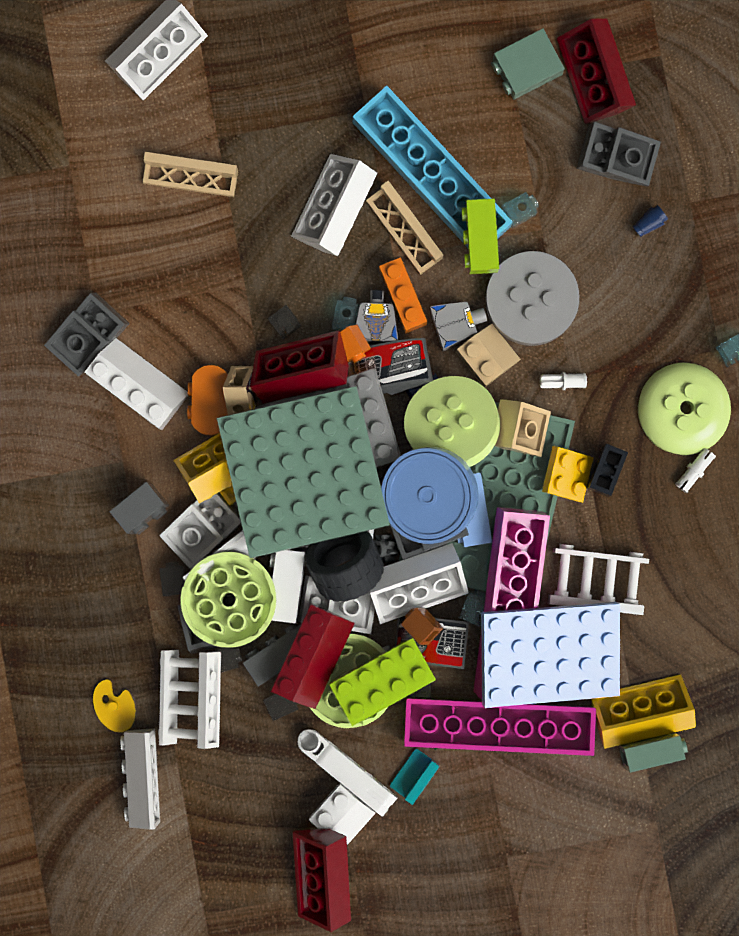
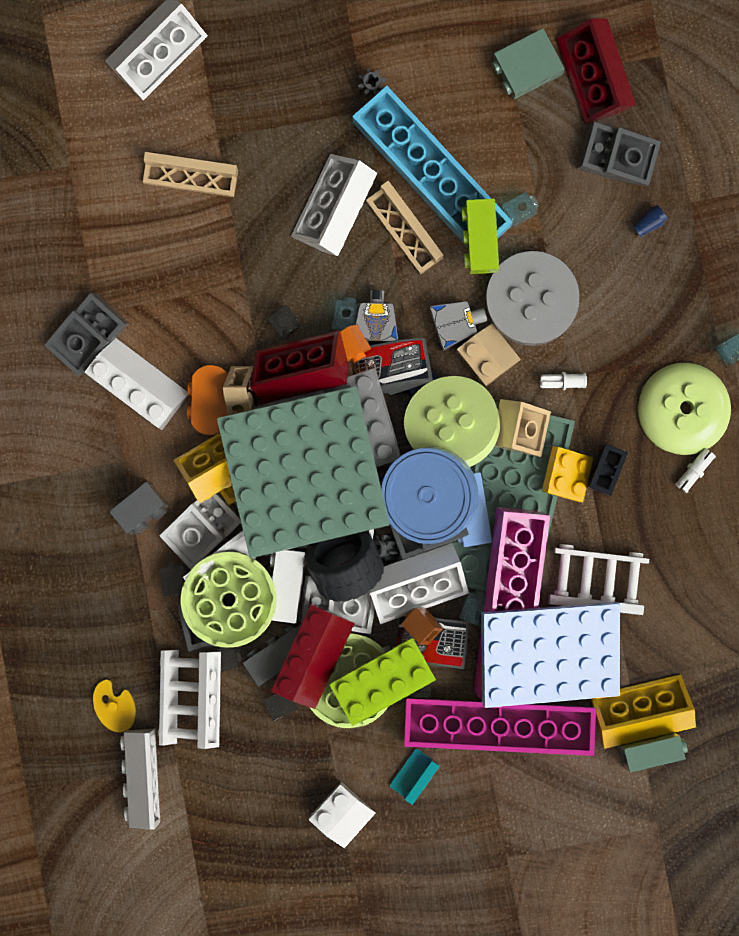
dark red slope [293,829,351,932] -> none
white piece [298,729,398,816] -> none
orange brick [379,257,427,334] -> none
none -> dark grey gear [358,68,386,98]

